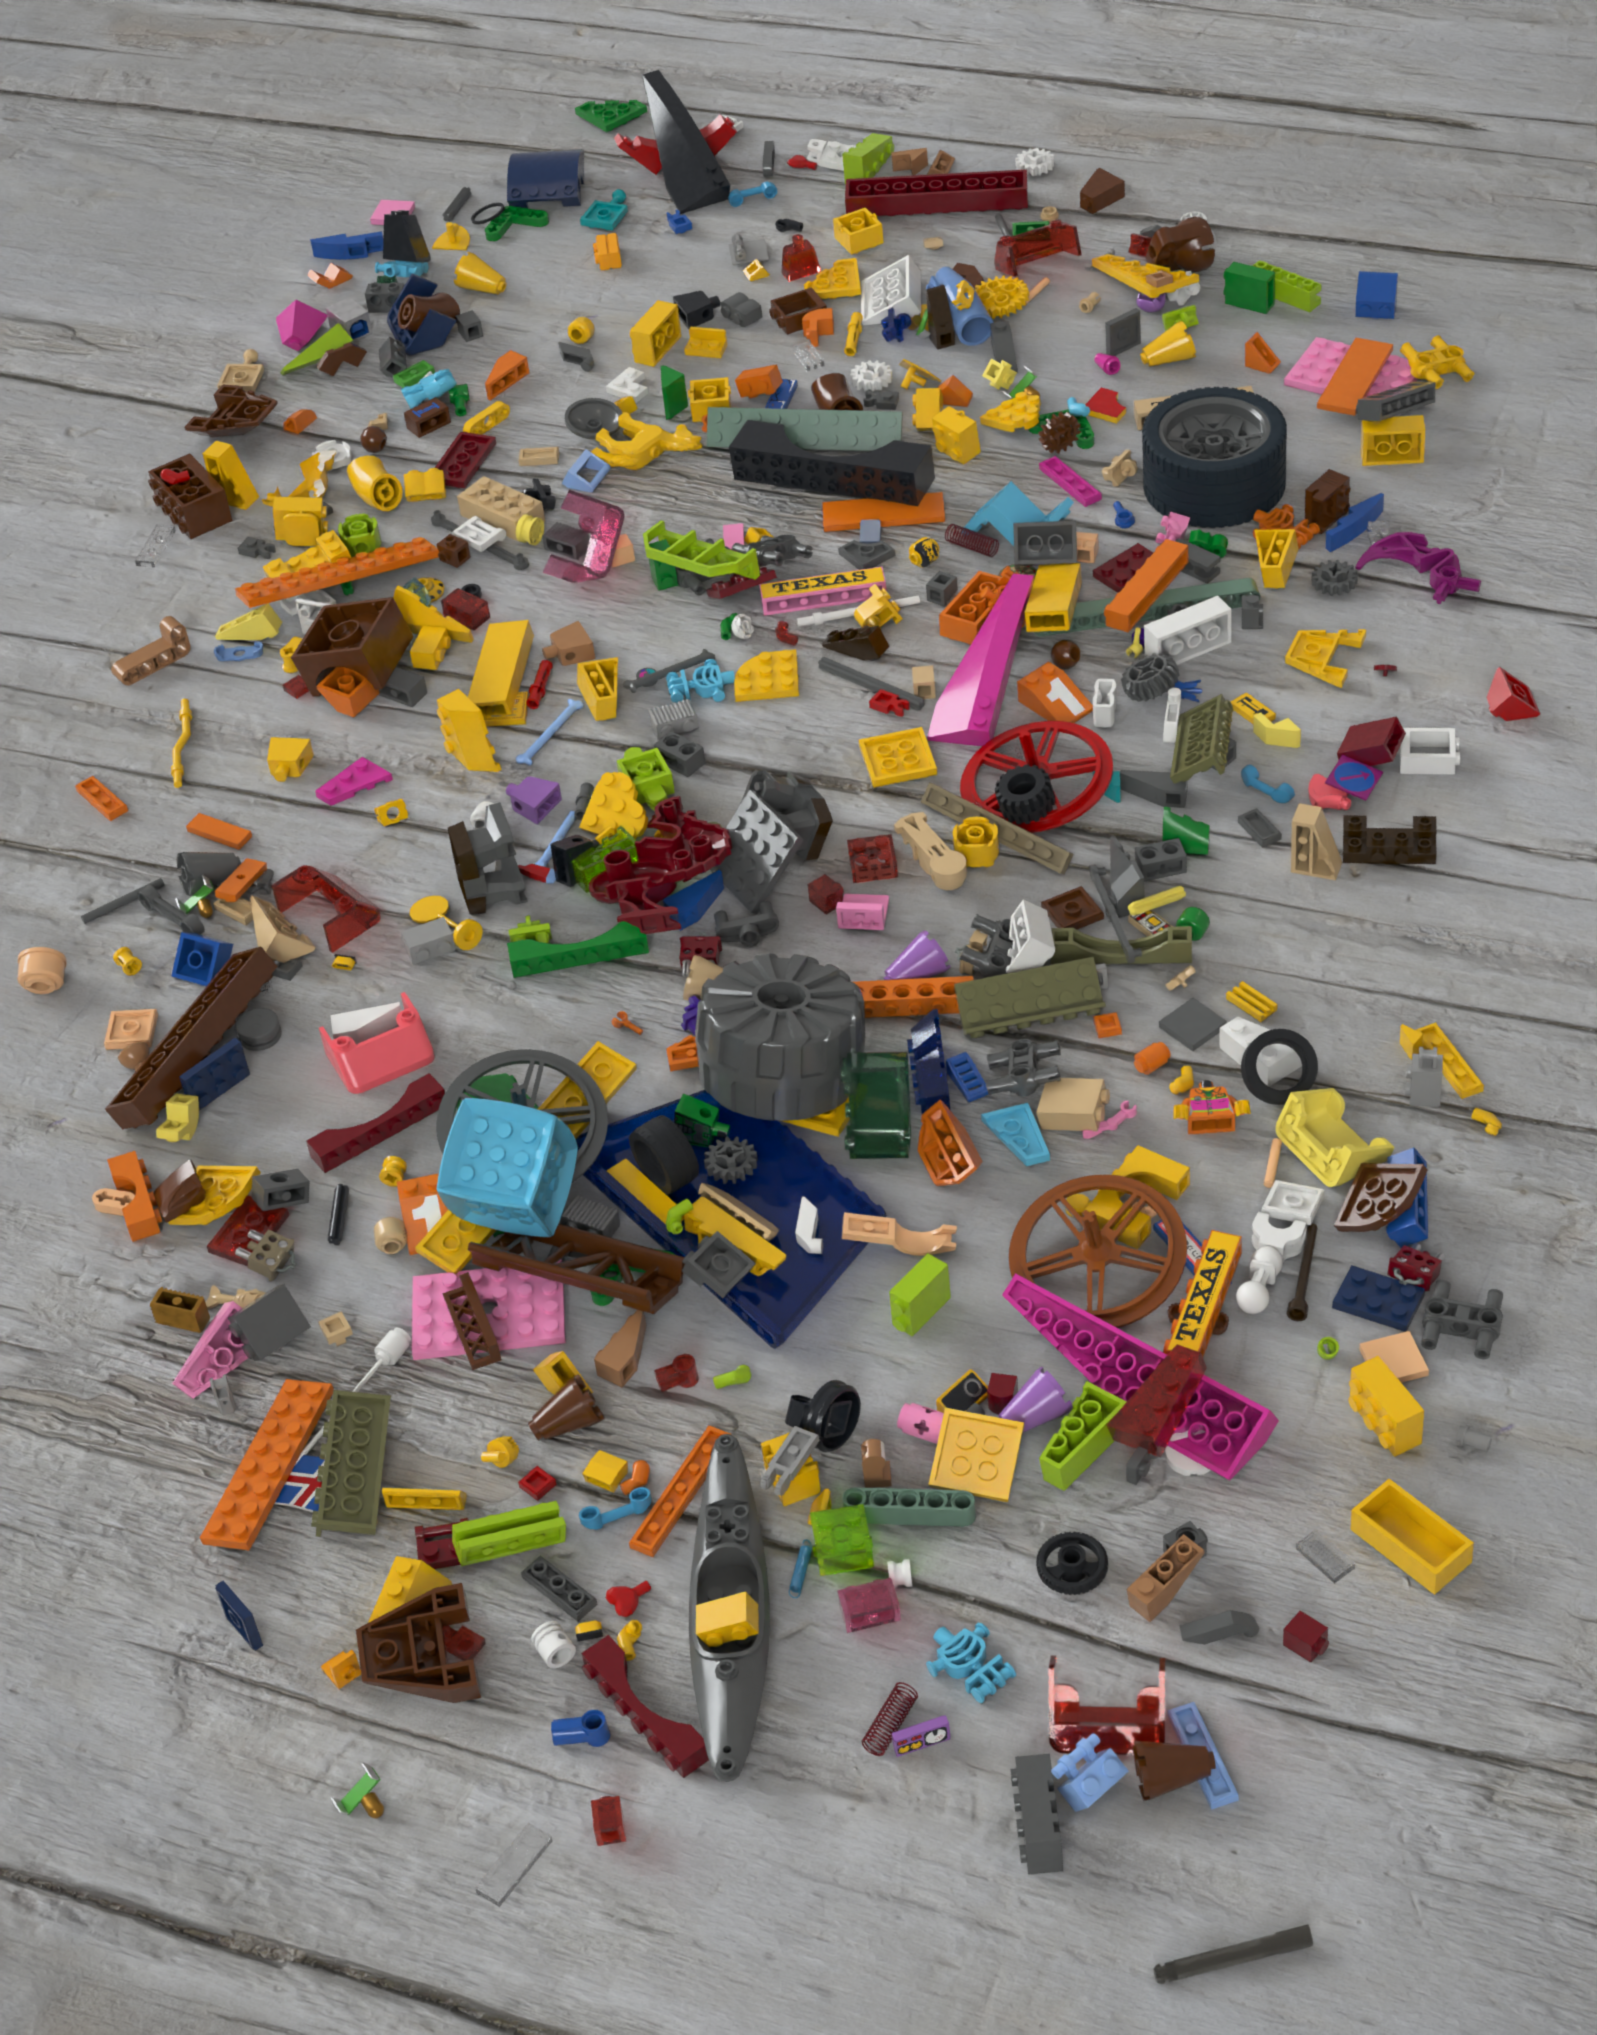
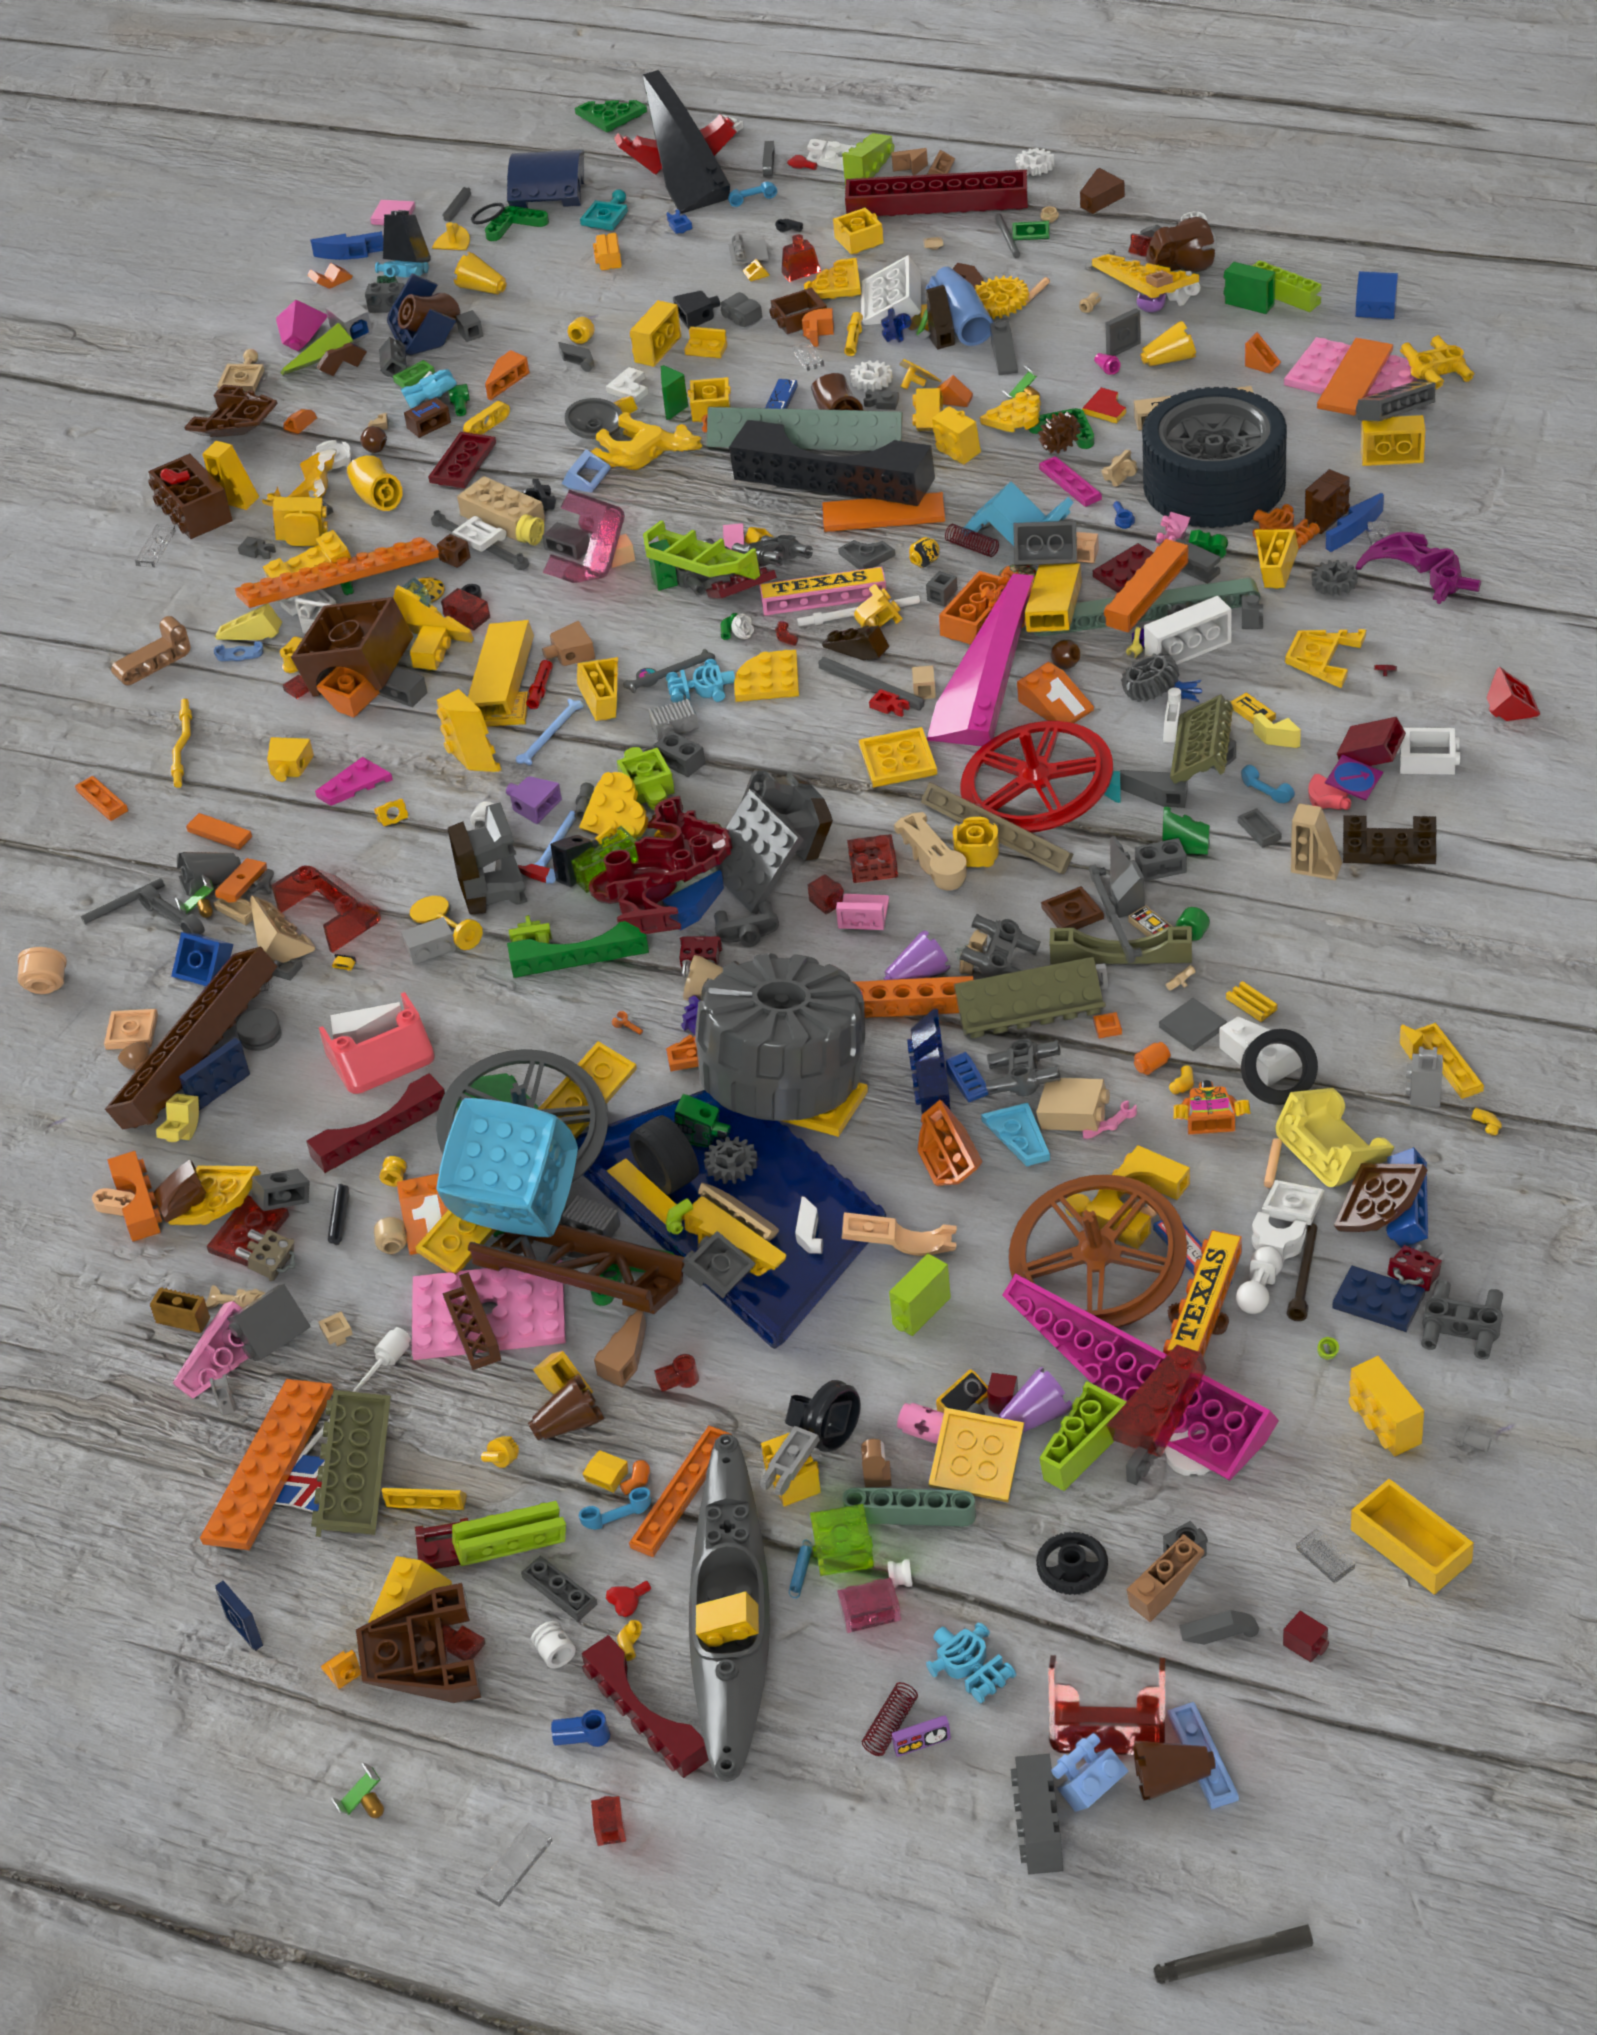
yellow bush [113,947,142,976] -> none
lime brick [338,514,382,557] -> none
yellow brick [404,468,446,502] -> none
tan tile [518,447,560,466] -> none
red tile [518,1466,557,1501] -> none
piece [575,1620,603,1642] -> none
lime arm [713,1365,752,1389] -> none
orange brick [735,364,783,398] -> none
yellow slope [807,1488,832,1527] -> none
clear green windscreen [841,1052,911,1159] -> none
sand blue slope [860,519,882,544] -> none
yellow piece [952,280,975,311] -> none
light yellow brick [982,359,1017,390] -> none
clear red windscreen [994,219,1082,277] -> none
black tyre [995,765,1055,824] -> none
white wedge [1006,899,1055,973] -> none
medium azure arm [1067,397,1090,417] -> none
white brick [1093,679,1117,728] -> none
light yellow axle [1128,886,1186,916] -> none
lime hips [1162,305,1199,331] -> none
light nougat tile [1359,1331,1429,1383] -> none

